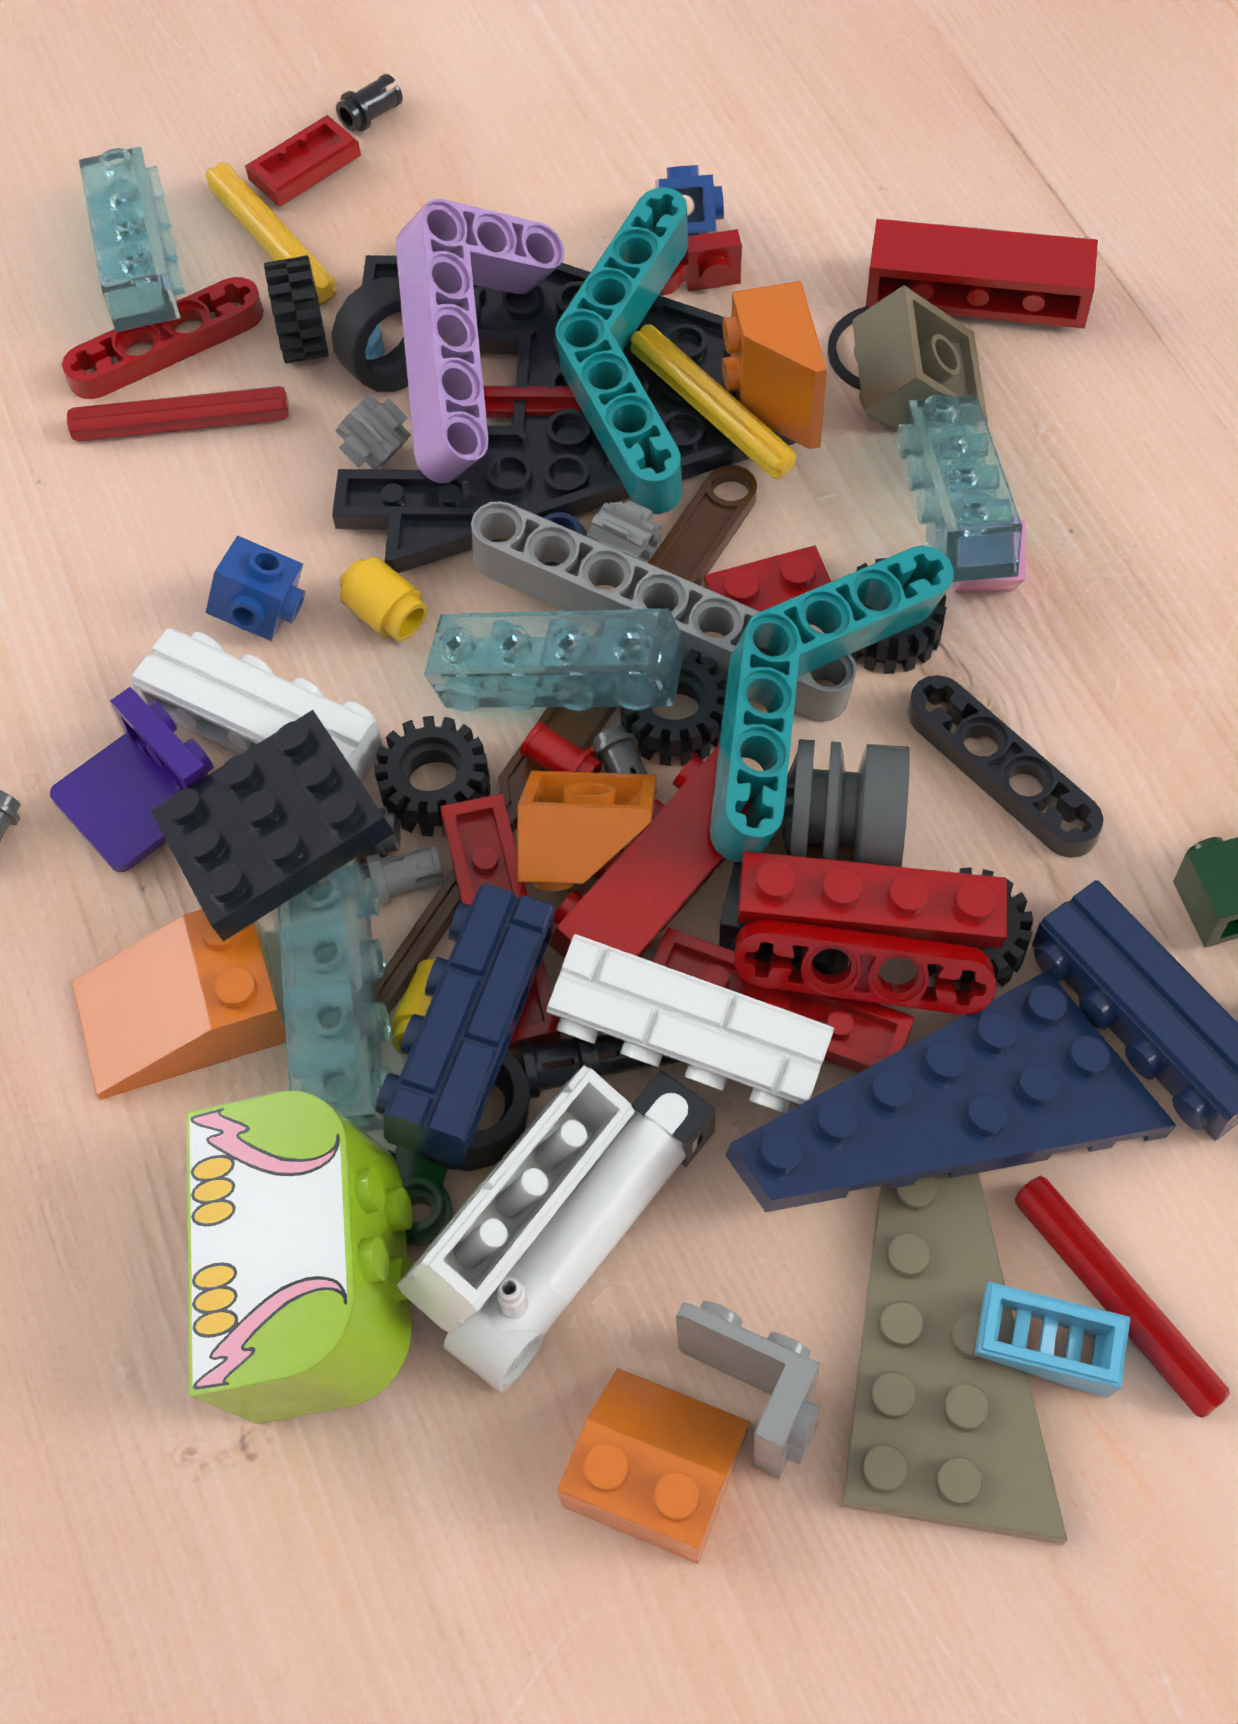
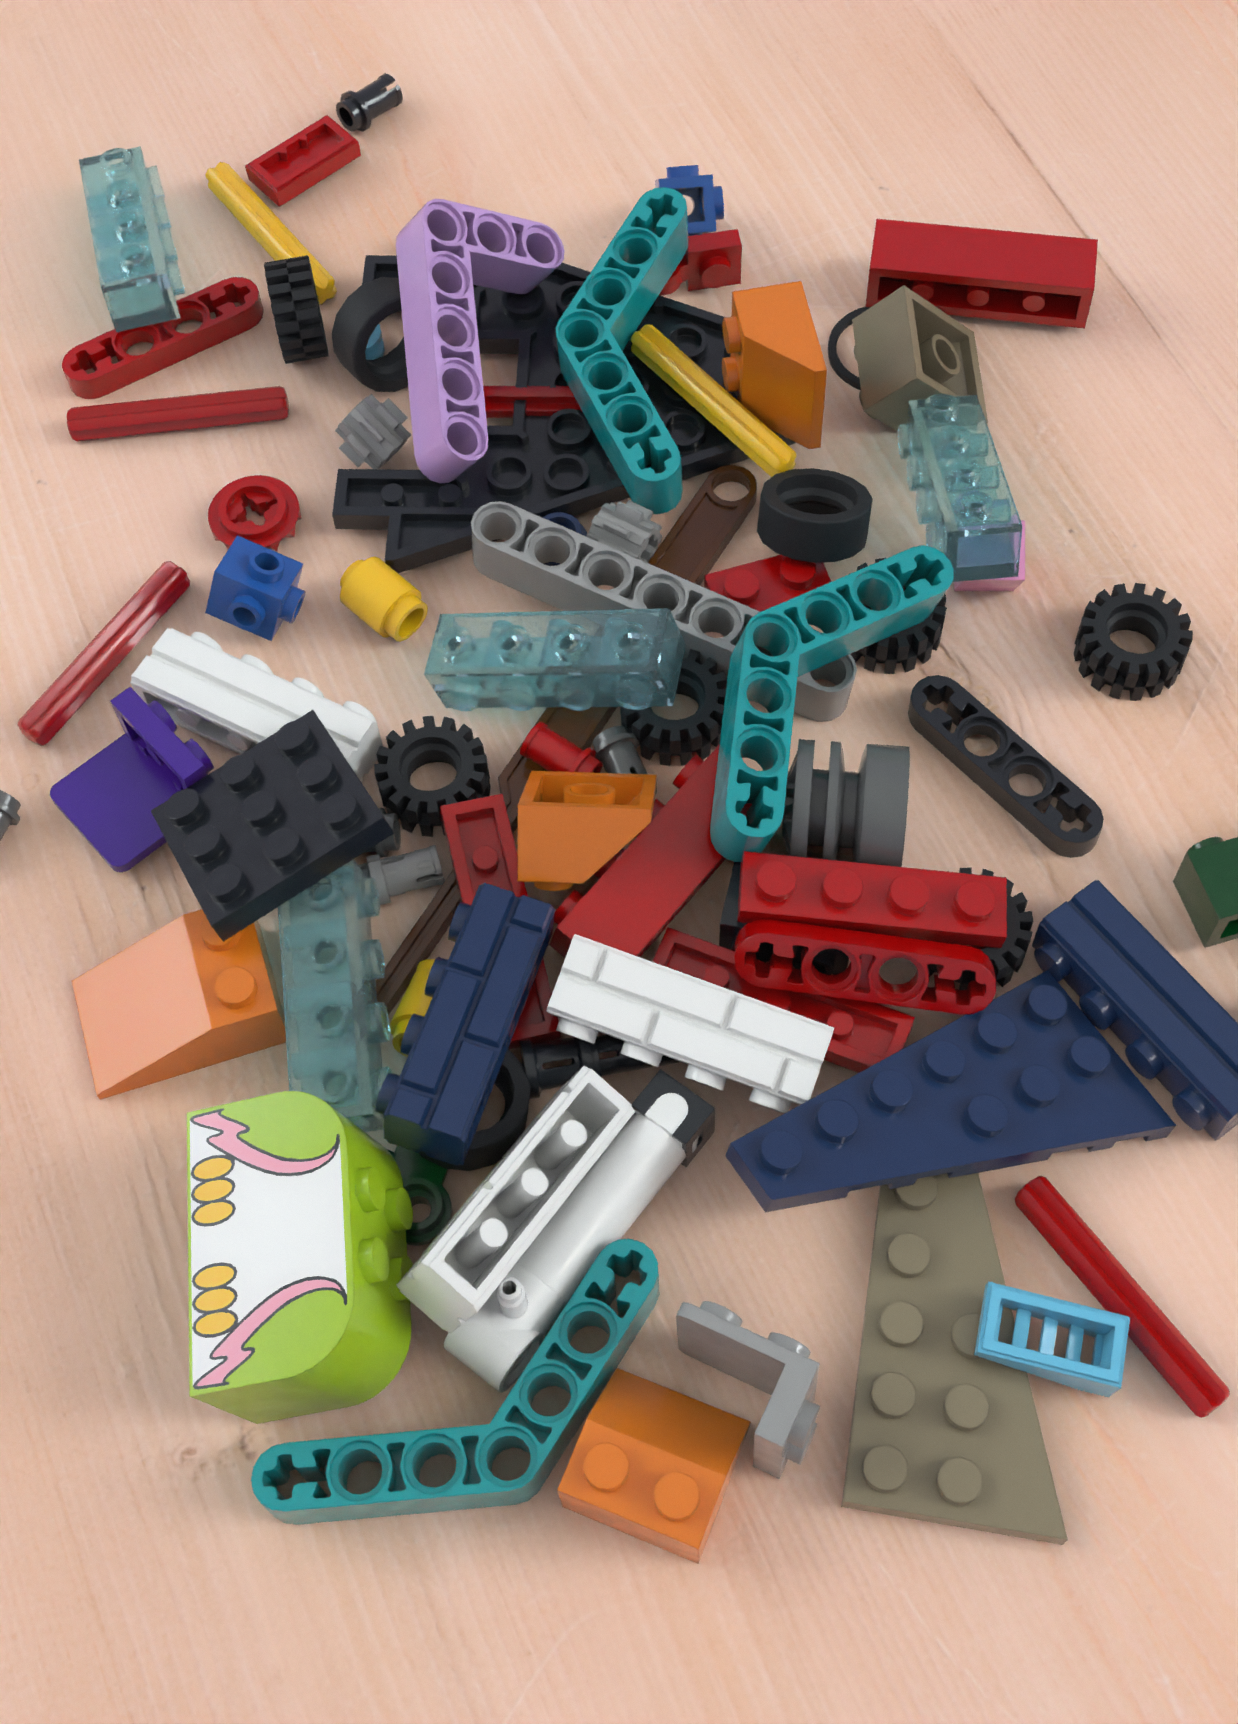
none -> red axle [17,561,190,746]
none -> red gear [208,475,302,551]
none -> teal beam [251,1239,660,1525]
none -> black tyre [757,468,873,563]
none -> black tyre [1074,583,1193,701]

